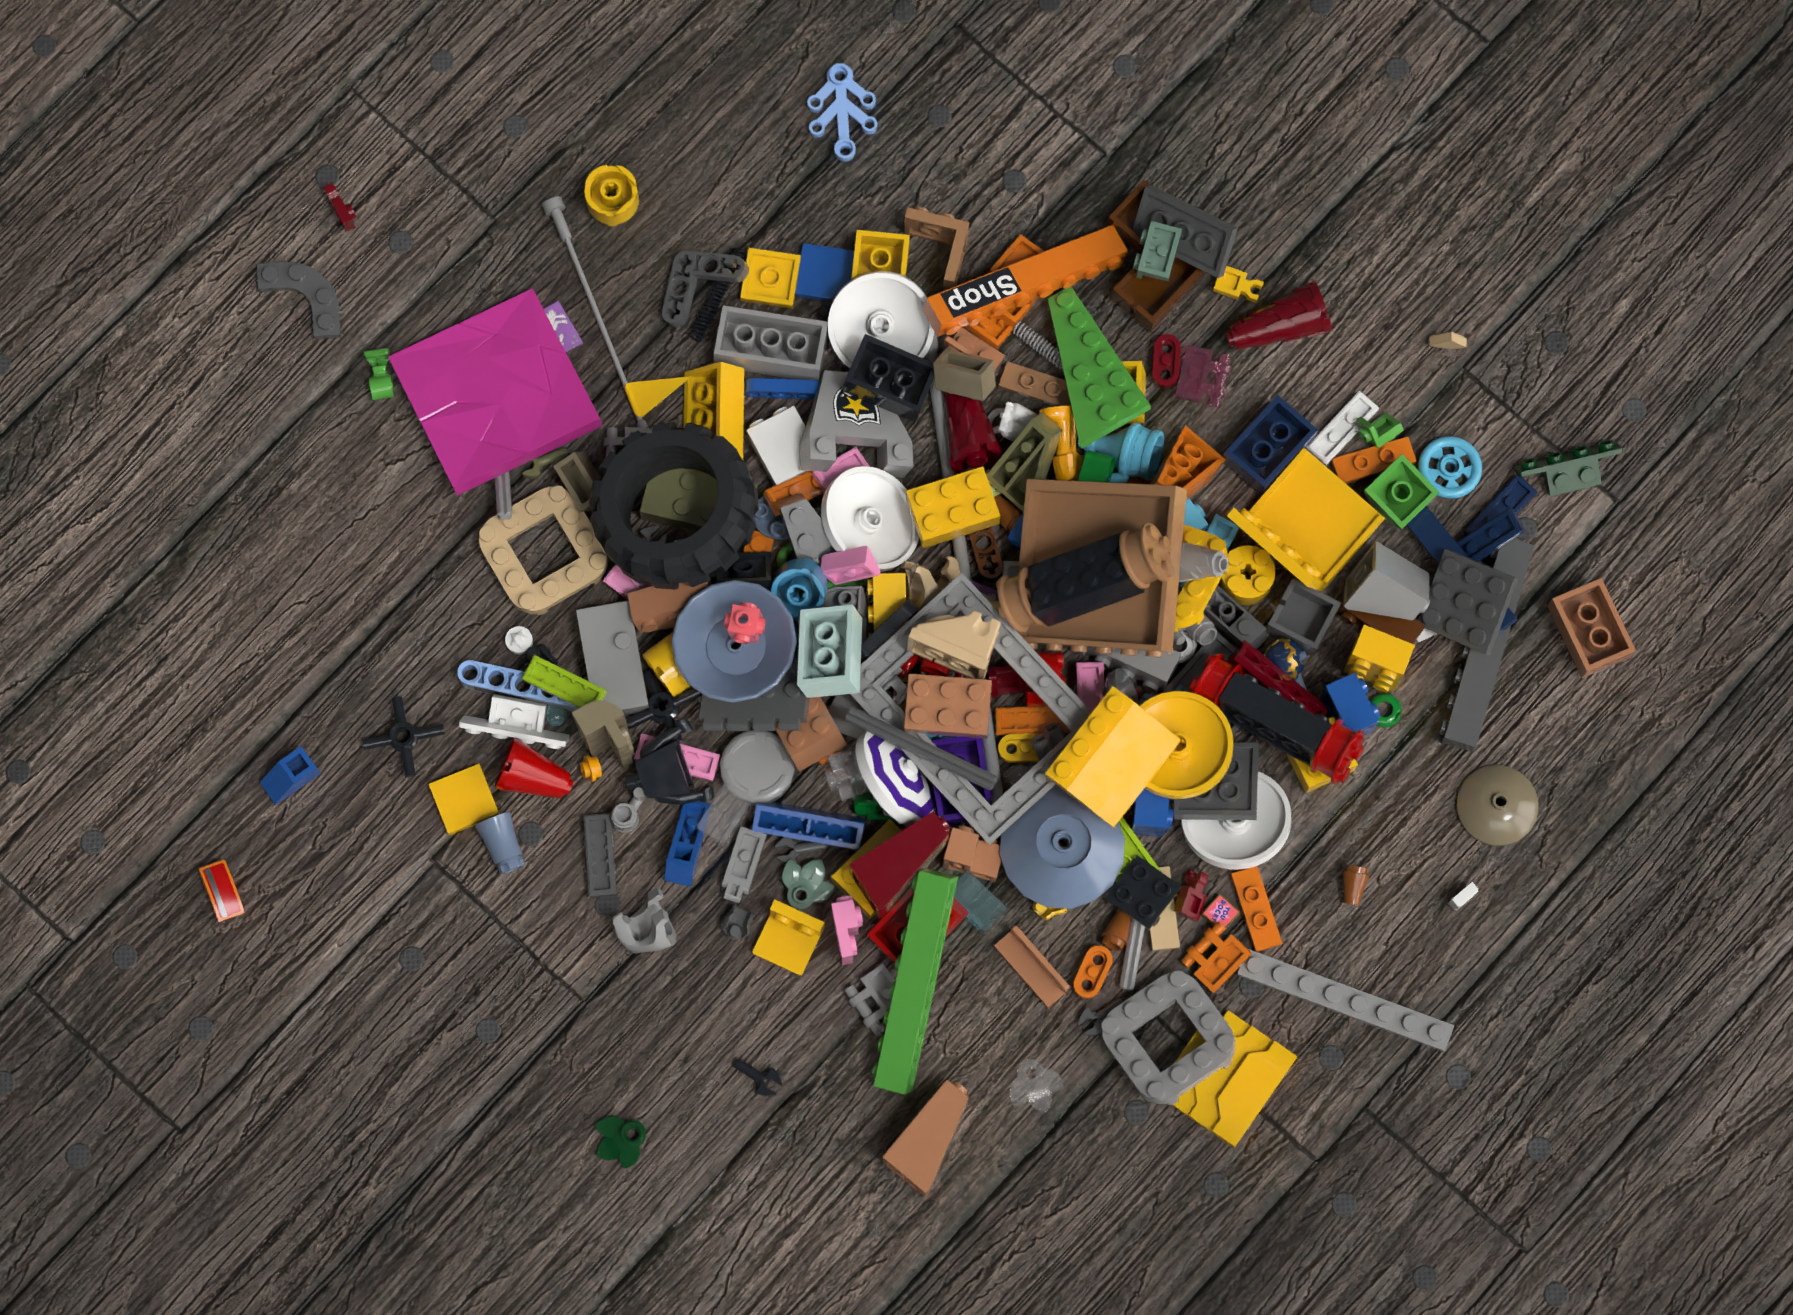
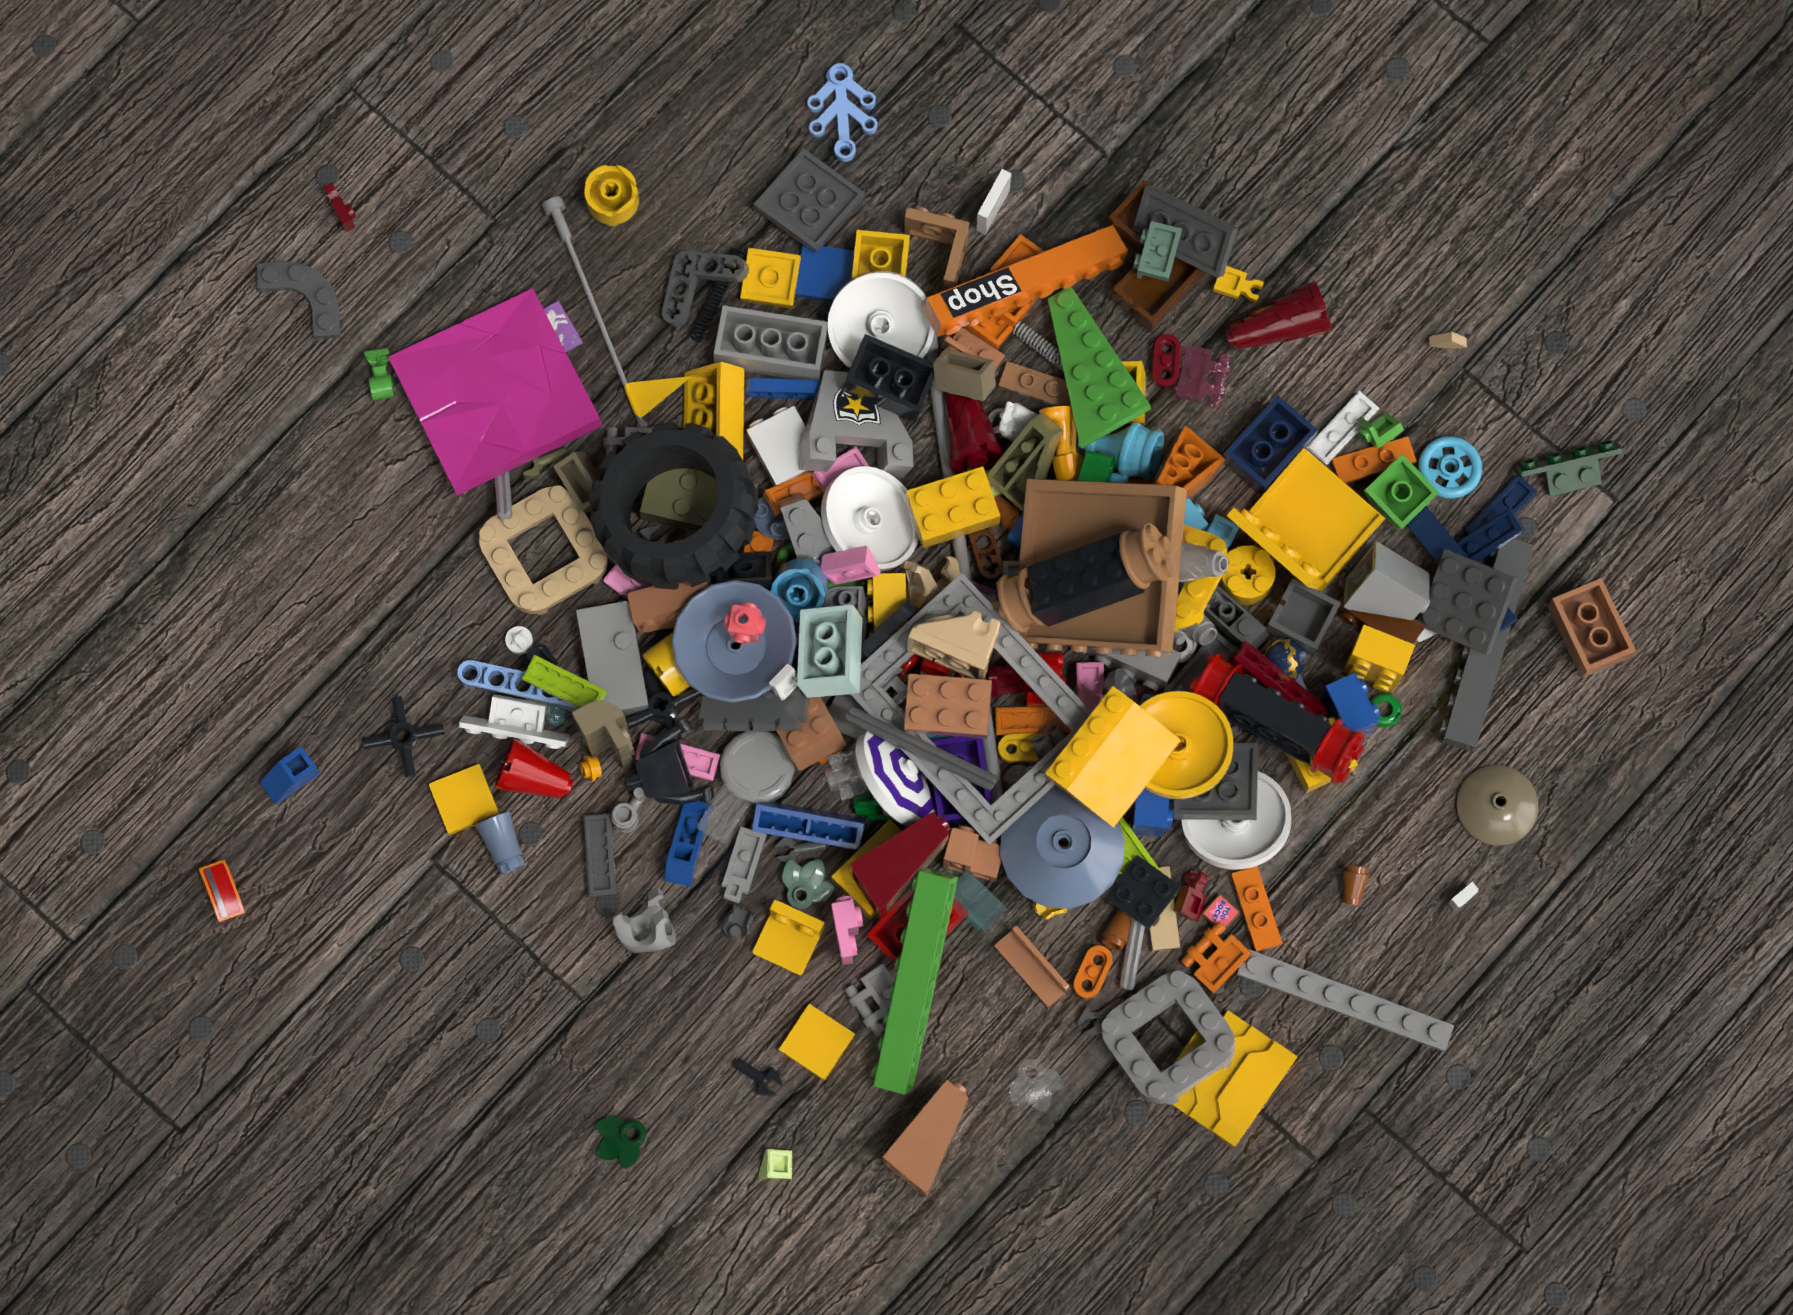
none -> dark grey plate [754,148,865,254]
none -> yellowish green slope [759,1149,792,1179]
none -> white tile [769,664,798,701]
none -> yellow tile [779,1004,855,1081]
none -> white tile [976,169,1011,235]

